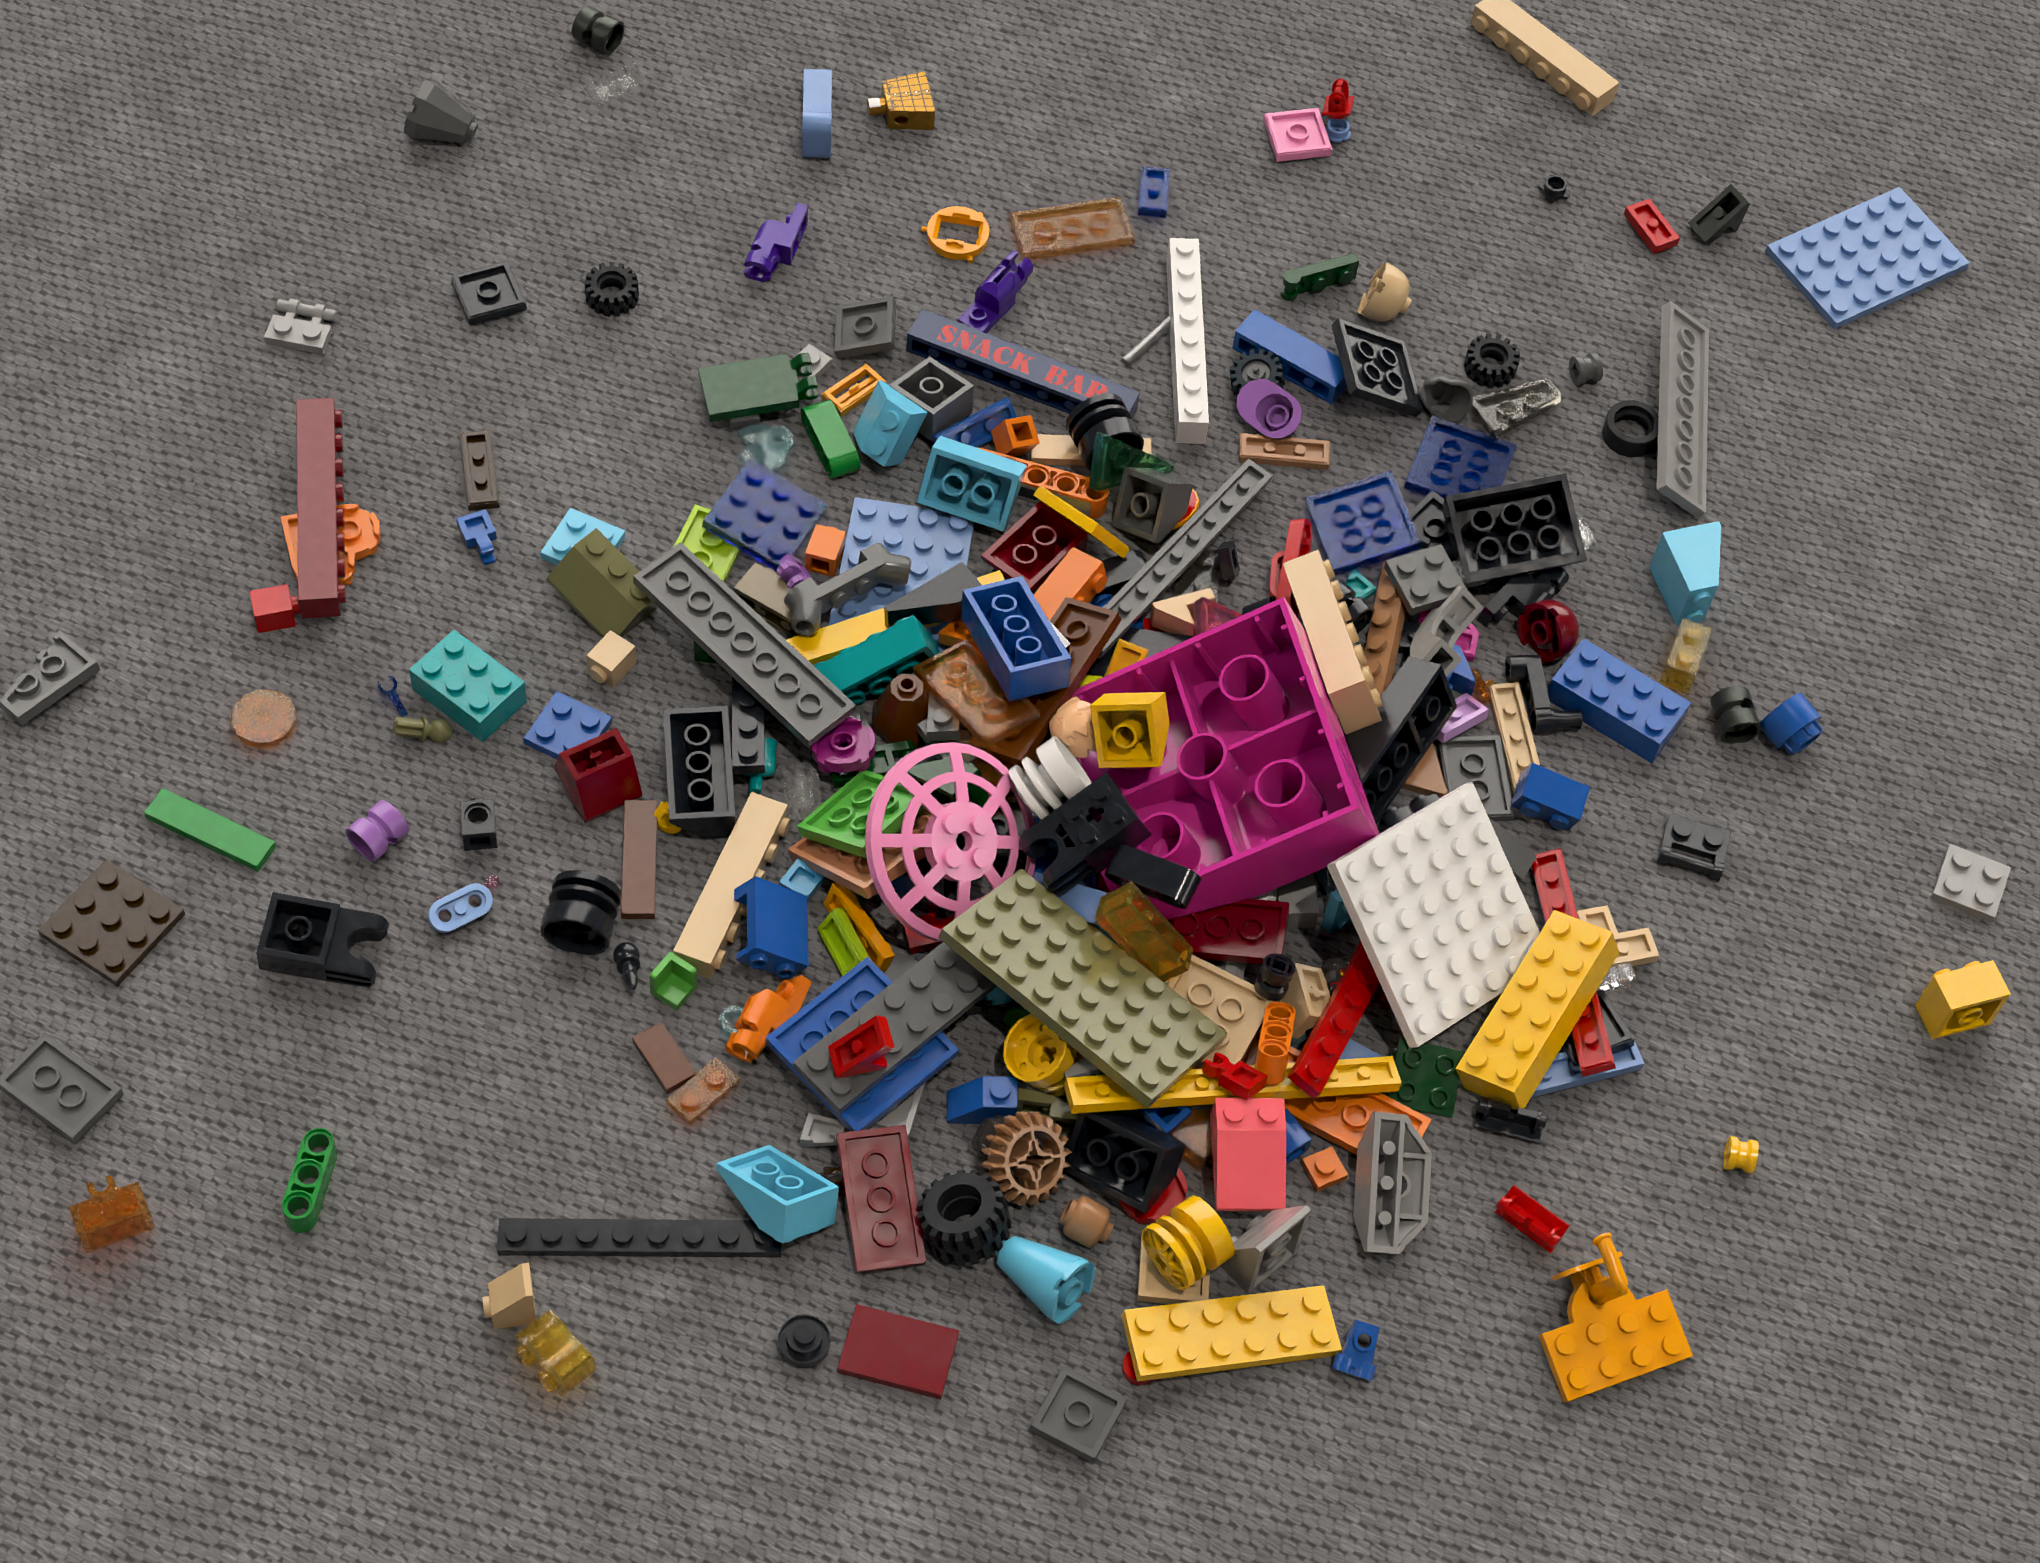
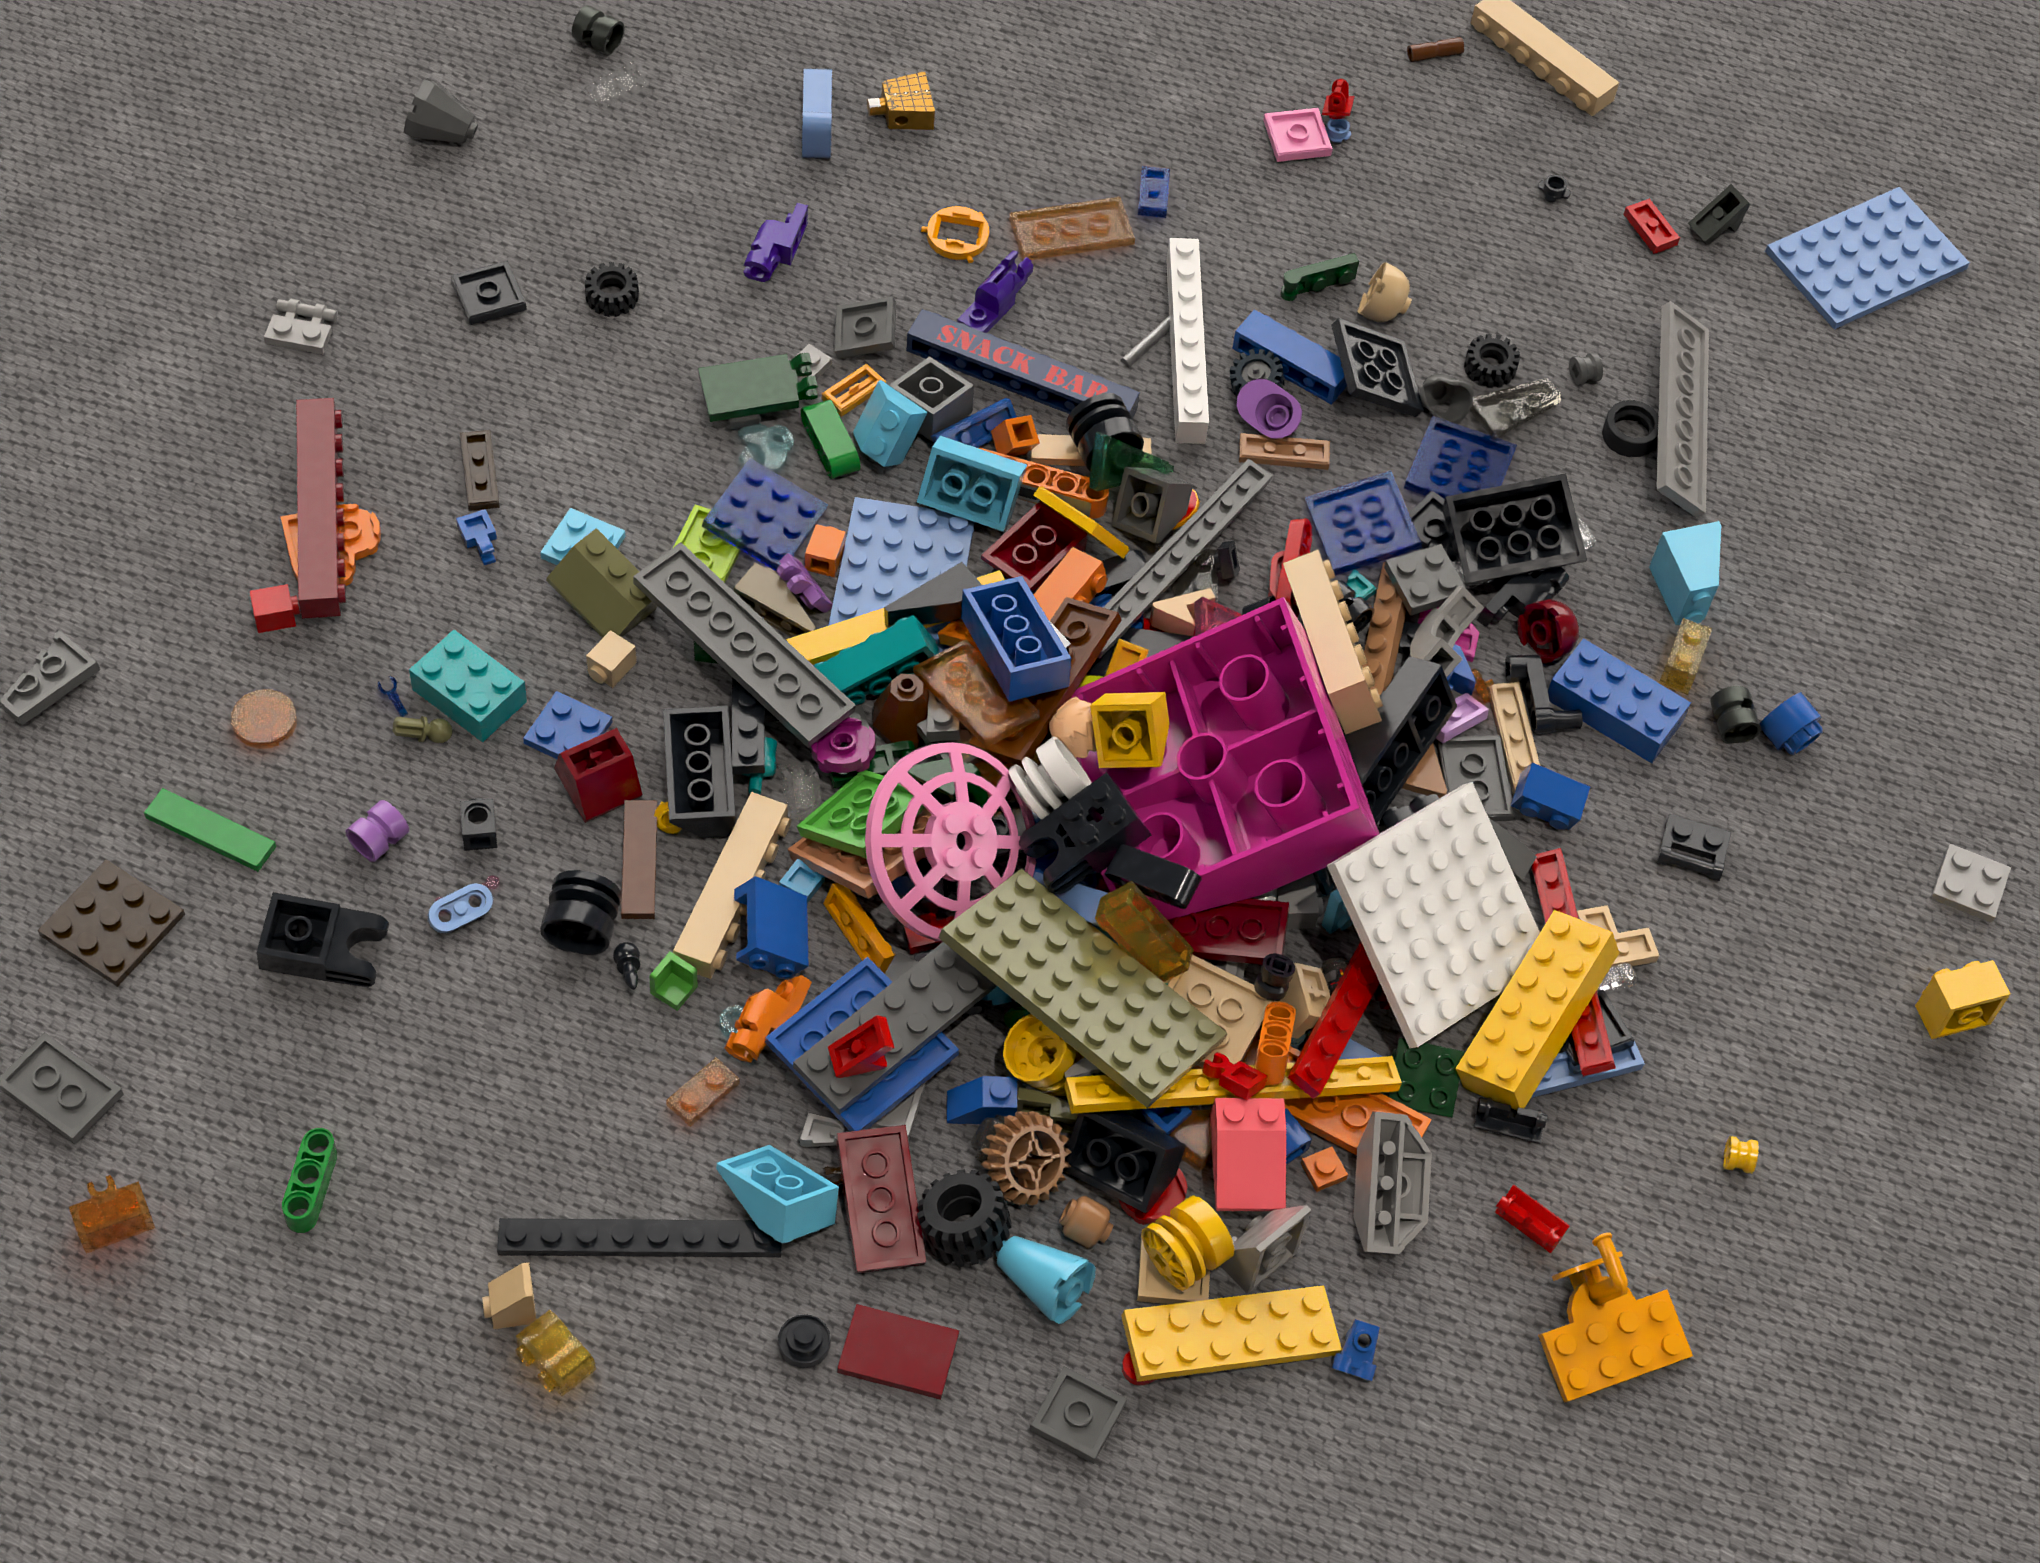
reddish brown tile [632,1022,697,1094] -> none
dark grey plate [784,543,911,636] -> none
lime tile [817,908,871,976] -> none
none -> reddish brown piece [1407,37,1464,62]

